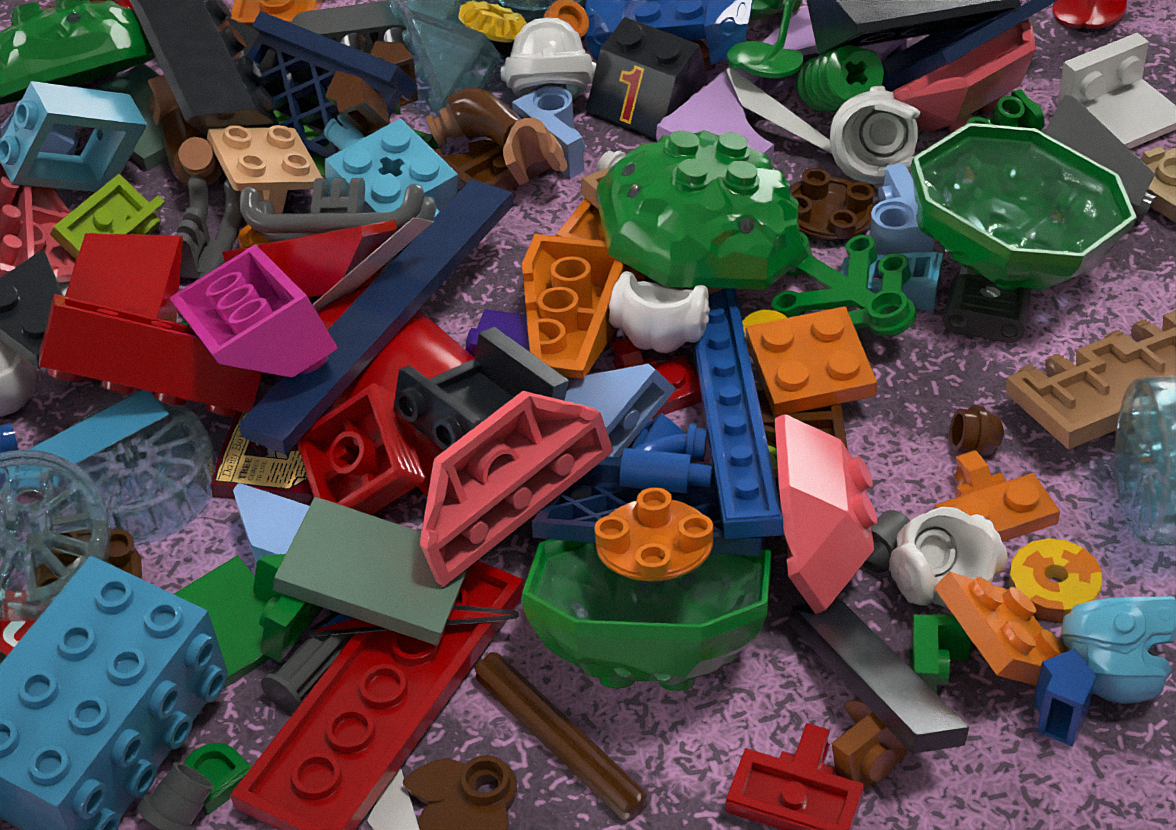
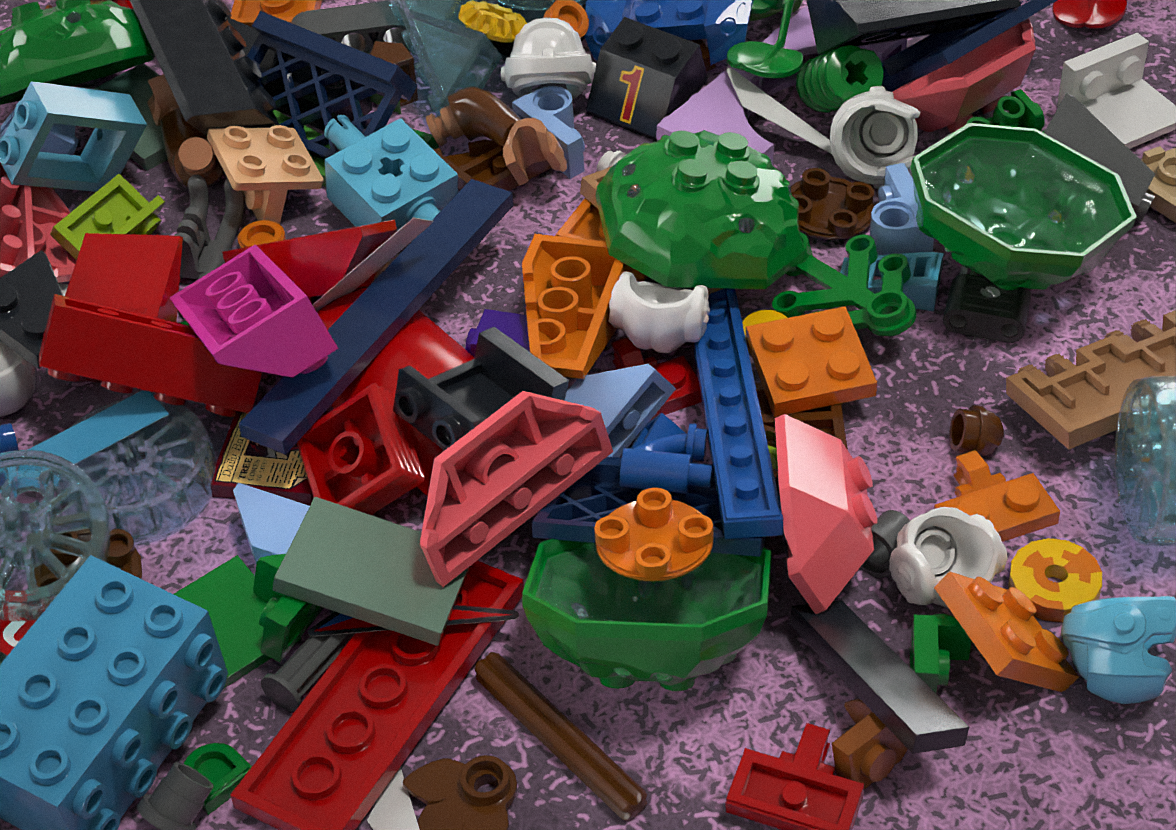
dark grey piece [239,178,436,242] -> none
reddish brown piece [325,71,390,136] -> none
blue piece [1033,648,1096,746] -> none

